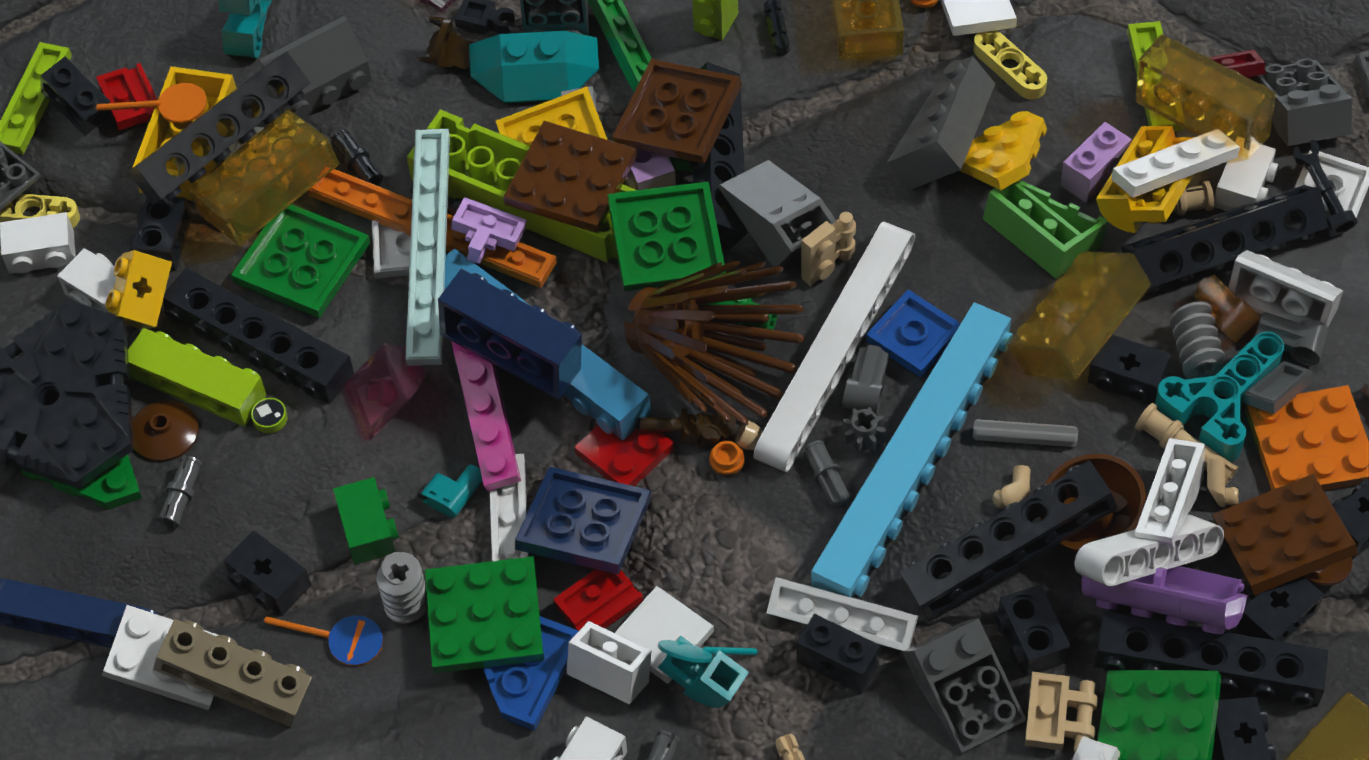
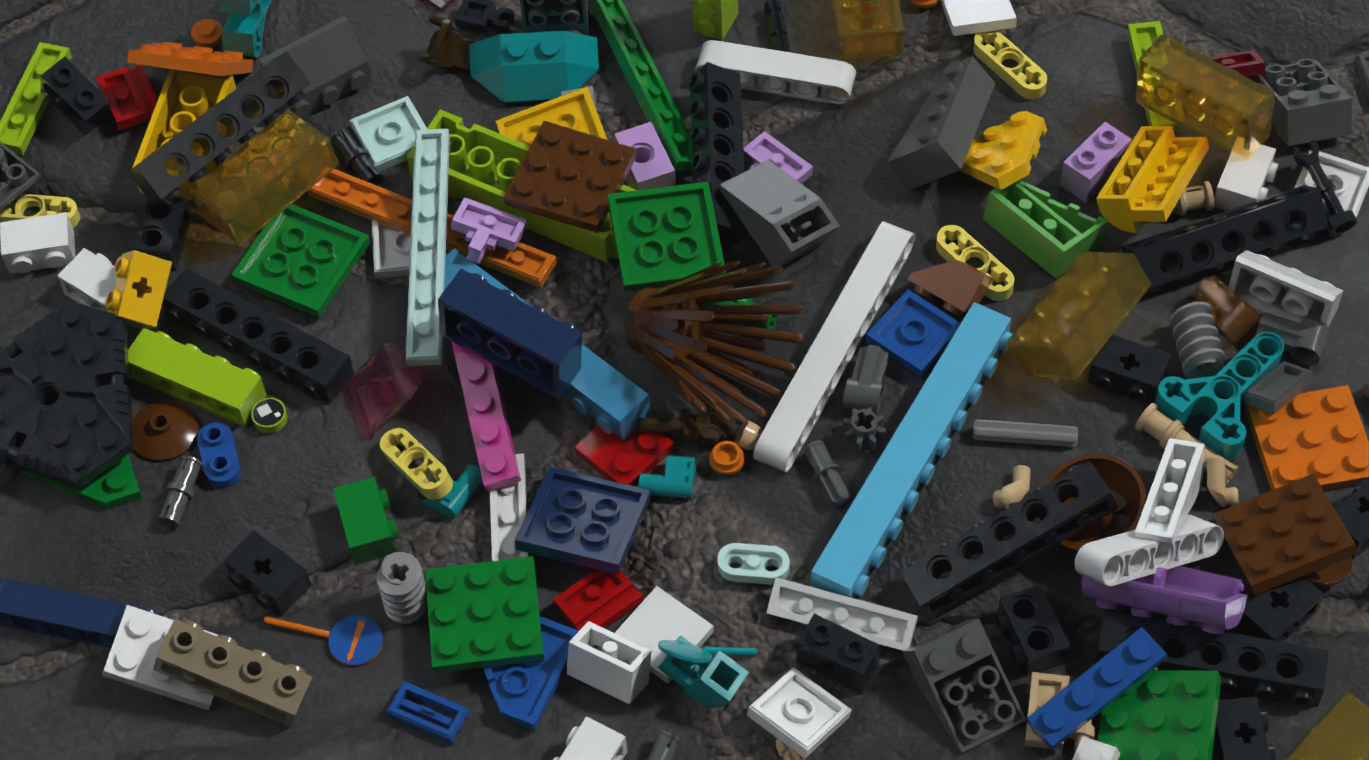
orange piece [95,83,207,124] -> none
reddish brown plate [612,59,742,164] -> none
tan plate [801,212,856,287] -> none
white plate [1111,129,1240,198] -> none
none -> orange plate [127,42,253,76]
none -> orange plate [191,19,222,48]
none -> blue plate [197,423,241,489]
none -> light aqua tile [349,96,427,172]
none -> light yellow beam [380,428,453,500]
none -> blue tile [386,681,470,745]
none -> teal piece [639,454,696,498]
none -> white beam [695,40,856,105]
none -> light aqua plate [717,543,790,585]
none -> lavender hinge [743,131,813,184]
none -> white tile [746,667,852,759]
none -> dark orange slope [908,260,993,316]
none -> light yellow beam [936,225,1014,301]
none -> blue plate [1027,627,1167,751]

